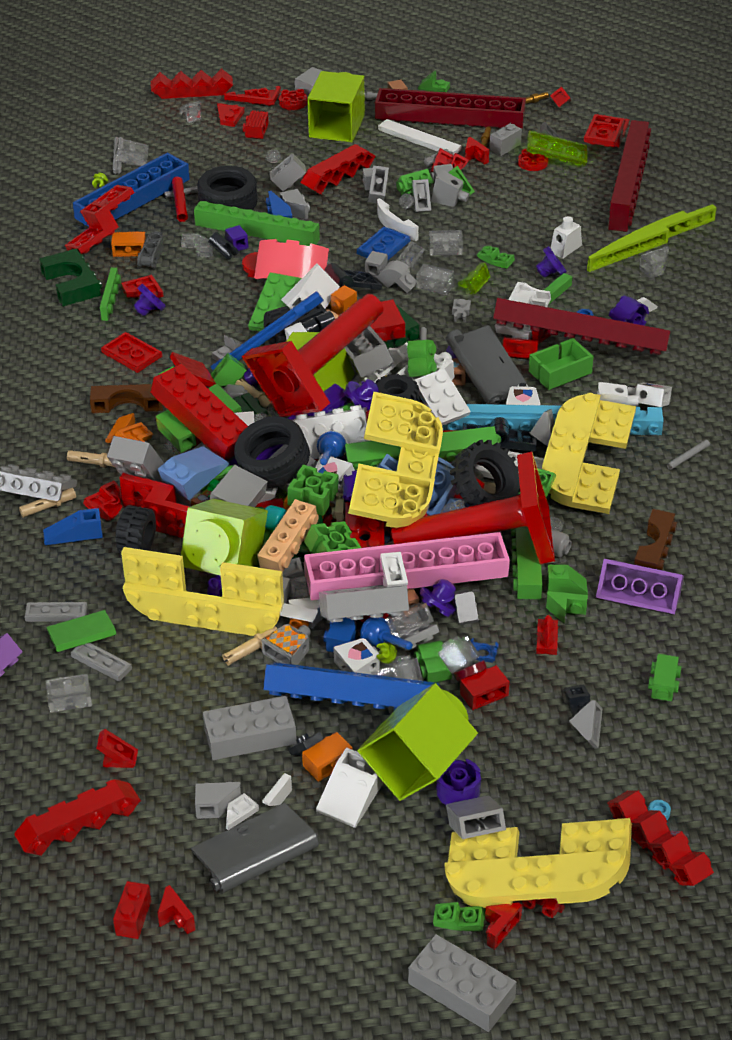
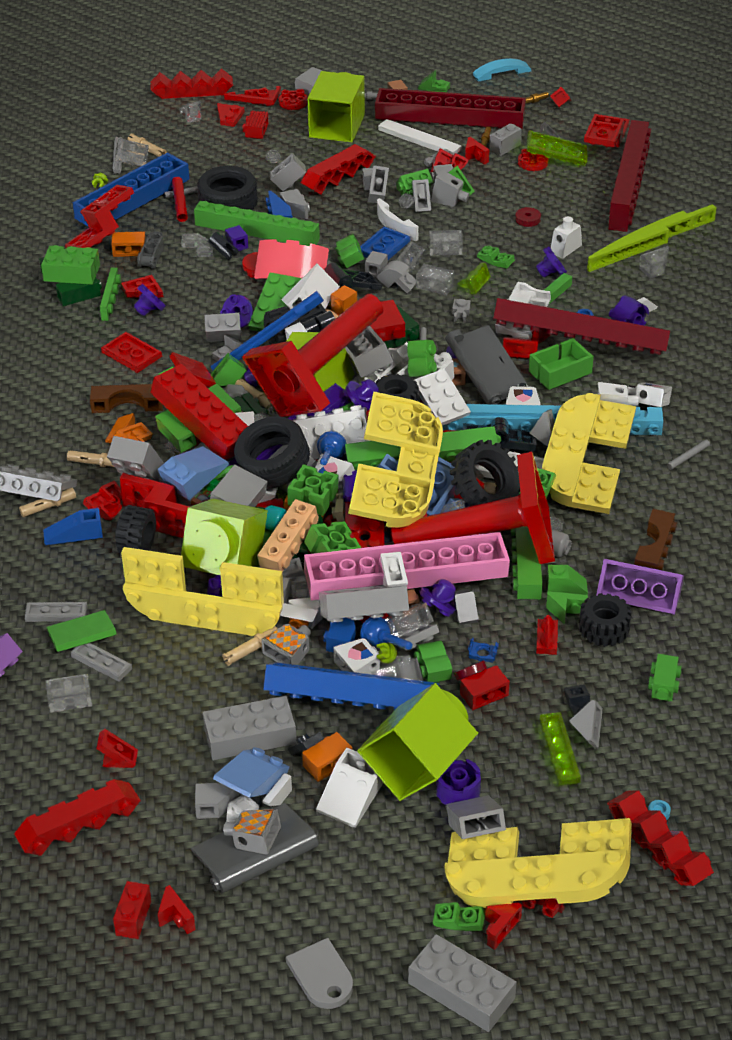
clear brick [438,636,480,673] -> none
none -> bright green piece [41,245,100,284]
none -> tan pin [127,133,167,157]
none -> light grey brick [204,313,241,342]
none -> medium blue slope [213,747,290,798]
none -> dark purple plate [220,295,253,329]
none -> light grey torso [223,809,281,855]
none -> light grey tile [286,938,353,1009]
none -> bright green brick [335,234,364,268]
none -> medium azure slope [473,59,531,81]
none -> dark red piece [515,207,541,227]
none -> clear neon green plate [540,712,581,786]
none -> black tyre [579,593,632,647]

